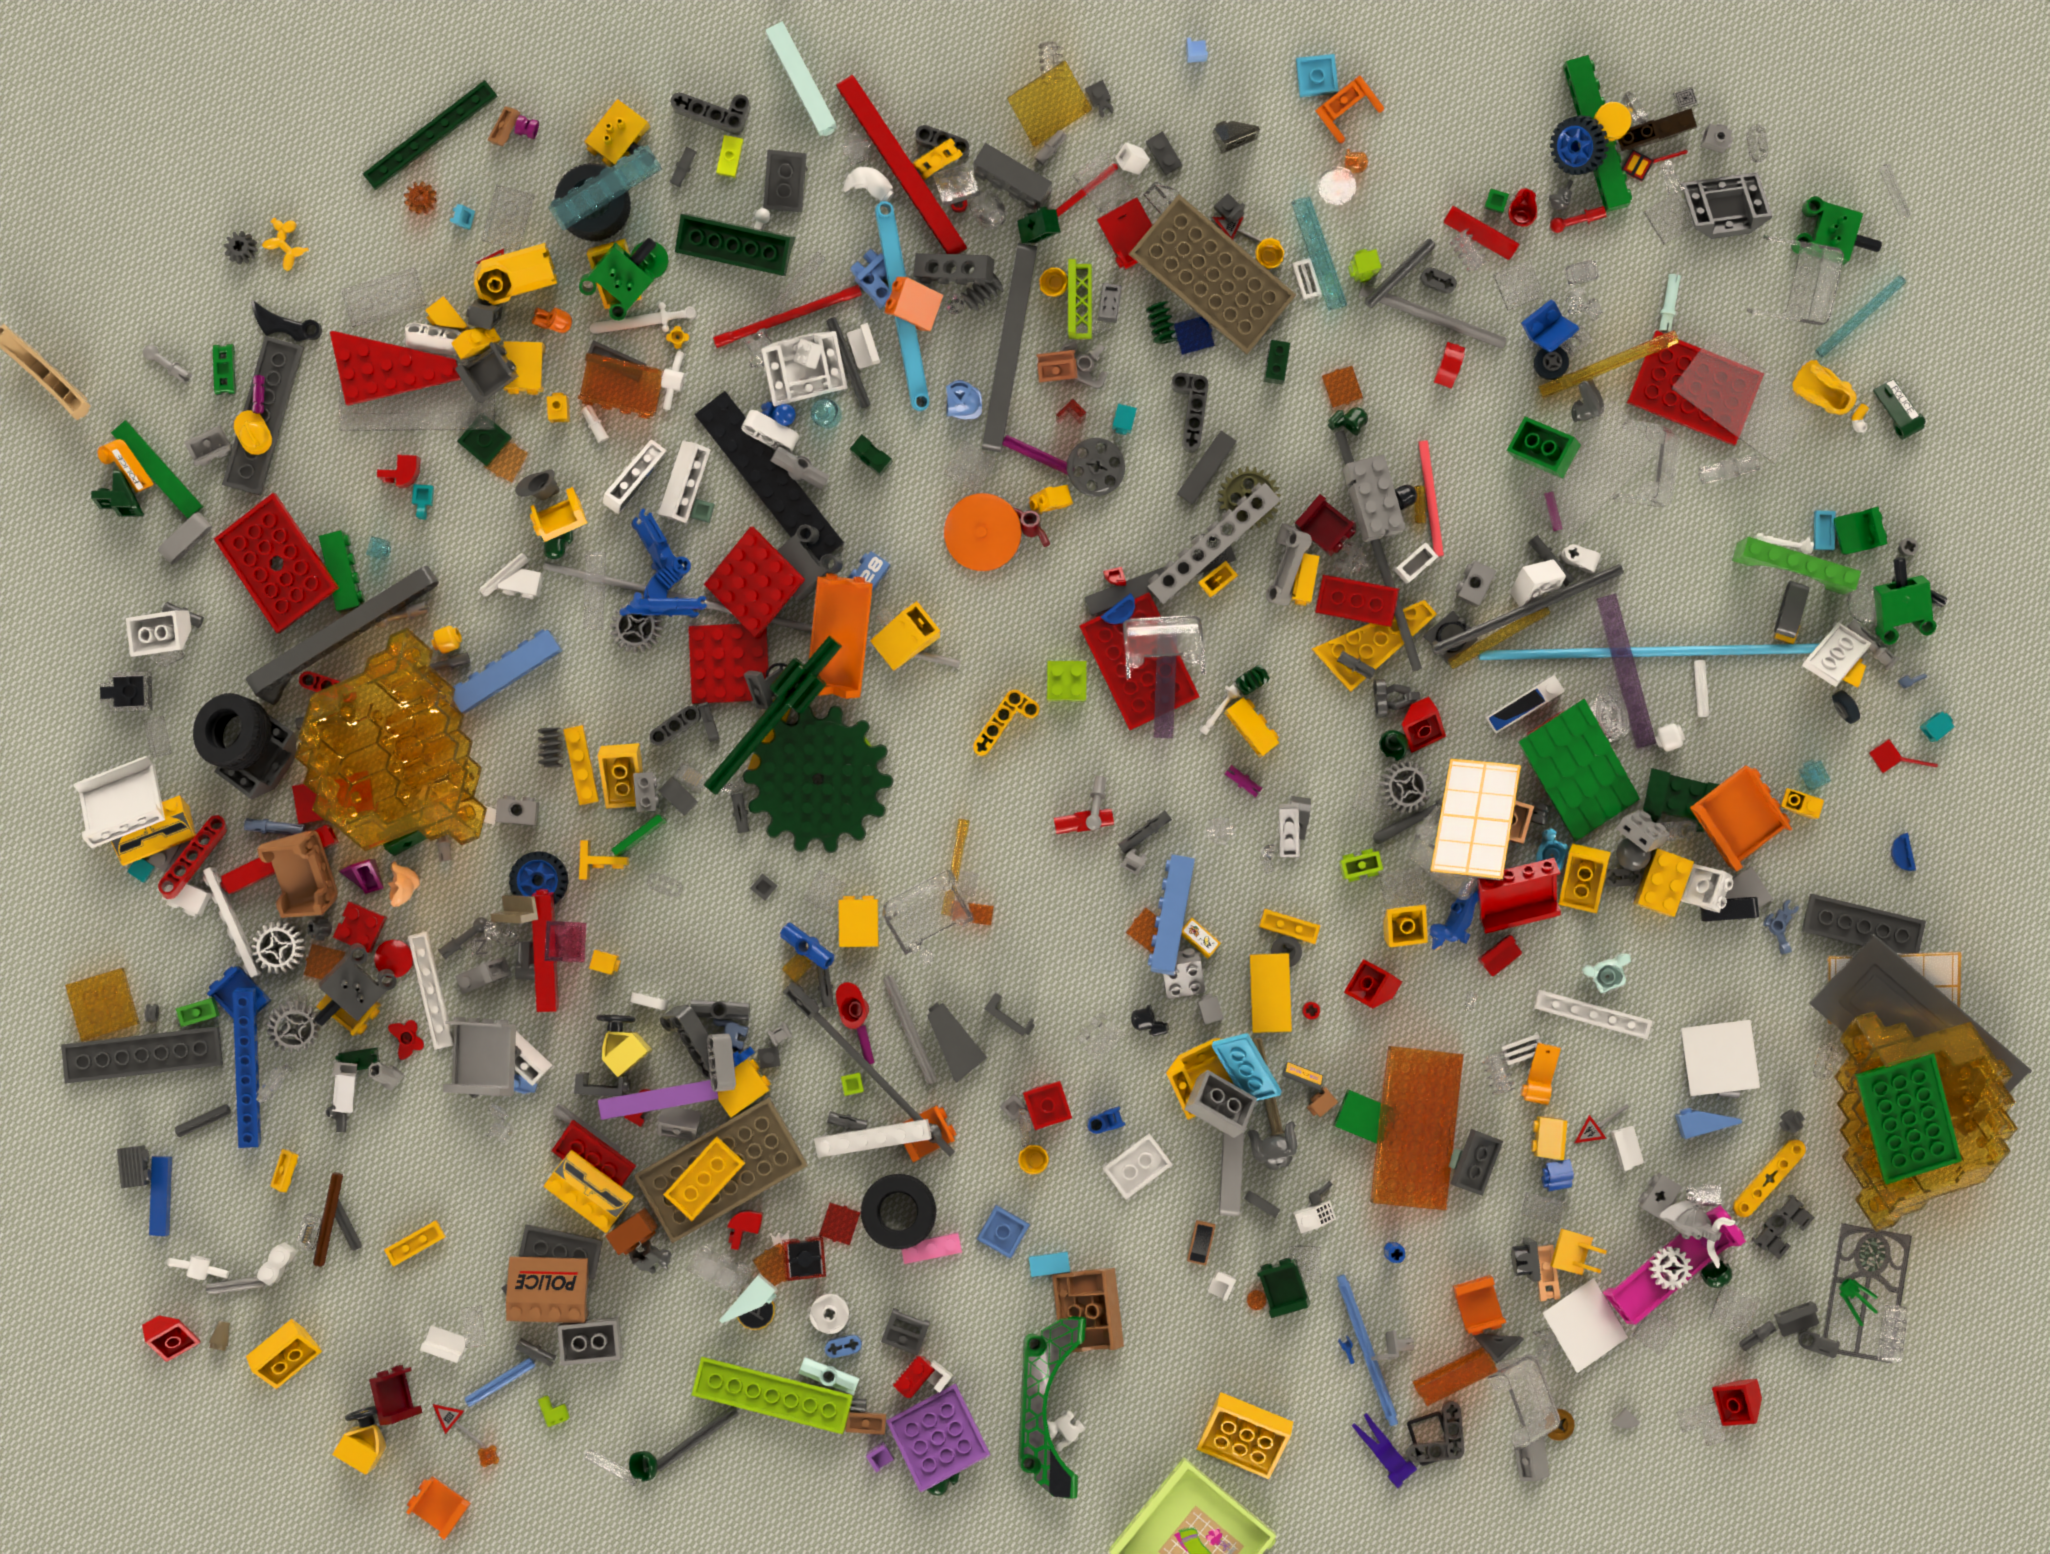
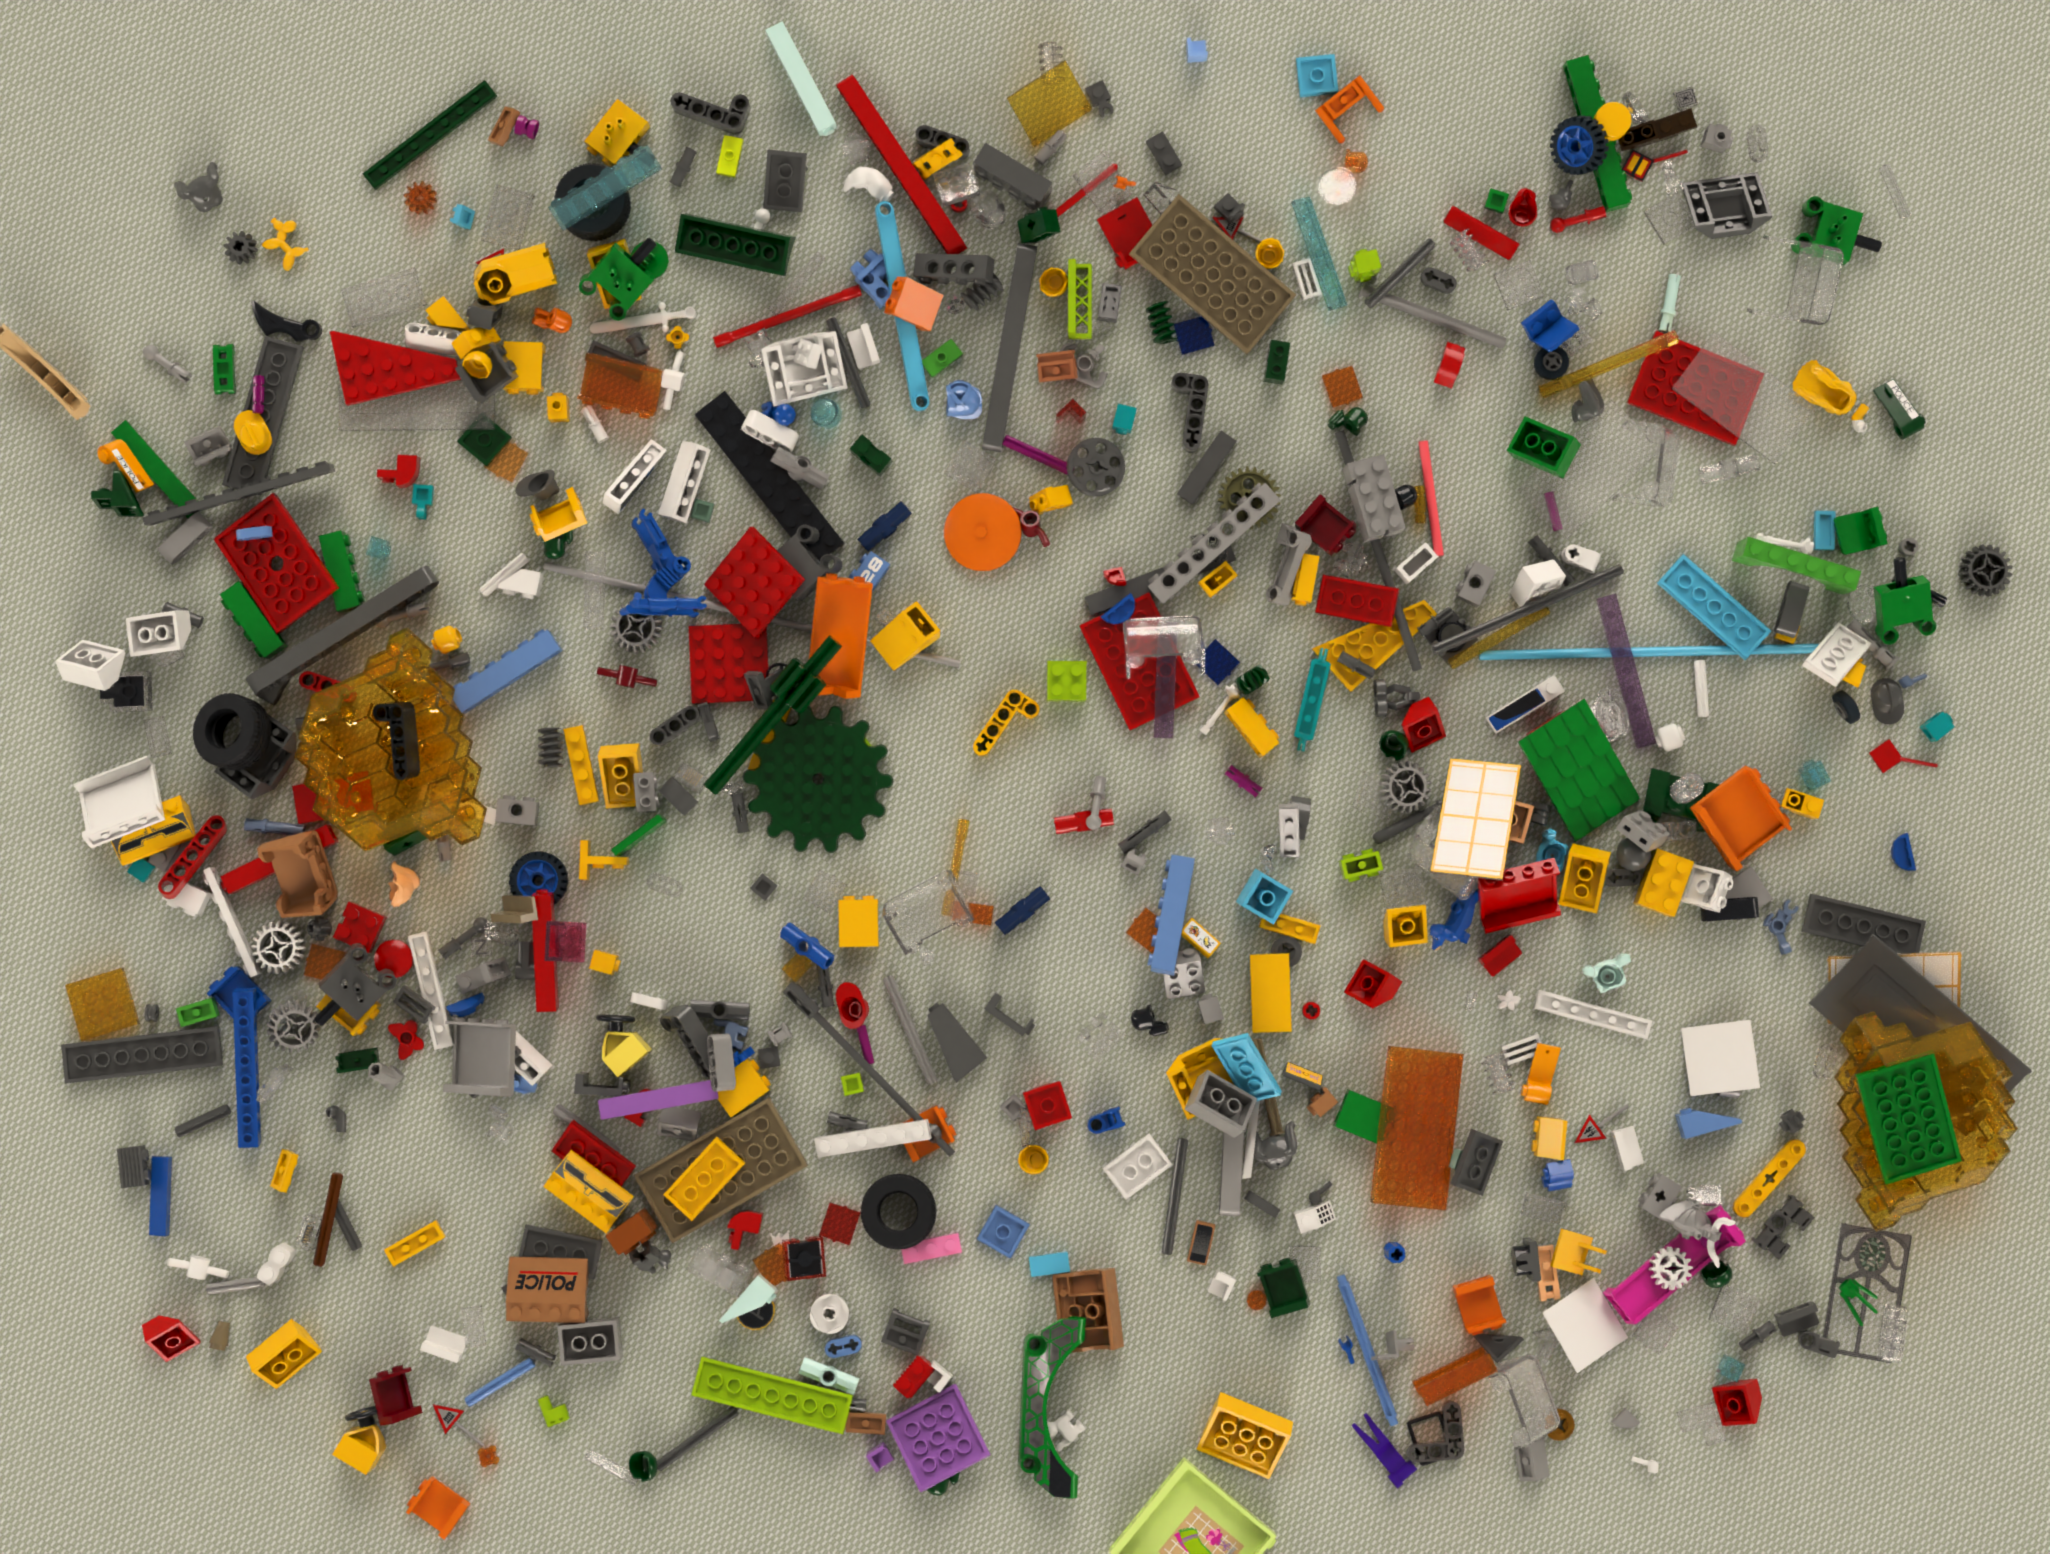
window [332,1062,357,1113] -> none
magenta slope [338,859,384,894] -> none
white panel [1115,142,1150,175] -> none
clear smoke slope [1213,121,1260,154] -> none
clear light blue axle [1815,275,1906,358] -> none
none -> white slope [55,640,125,691]
none -> dark grey plate [143,461,335,526]
none -> dark grey hair [174,162,223,212]
none -> green brick [219,581,288,659]
none -> medium blue beam [236,526,273,541]
none -> black beam [373,702,420,780]
none -> dark grey tile [393,985,436,1024]
none -> blue tile [446,993,485,1017]
none -> yellow hair [462,351,493,379]
none -> dark red piece [597,665,657,688]
none -> dark grey bush [626,332,650,357]
none -> dark blue piece [857,501,912,552]
none -> bright green plate [922,339,963,378]
none -> dark blue piece [995,886,1050,935]
none -> orange hand [1113,175,1136,190]
none -> dark grey axle [1162,1138,1188,1255]
none -> clear blue piece [1193,639,1240,685]
none -> medium azure slope [1236,868,1293,925]
none -> white sticker [1242,1100,1260,1179]
none -> teal plate [1294,647,1331,752]
none -> dark grey axle [1417,607,1454,638]
none -> white plant [1497,989,1521,1011]
none -> white hand [1631,1456,1659,1473]
none -> medium azure tile [1657,554,1771,660]
none -> clear piece [1670,773,1704,804]
none -> clear light blue plate [1716,1354,1745,1382]
none -> dark grey piece [1871,678,1904,725]
none -> dark grey gear [1958,544,2013,597]

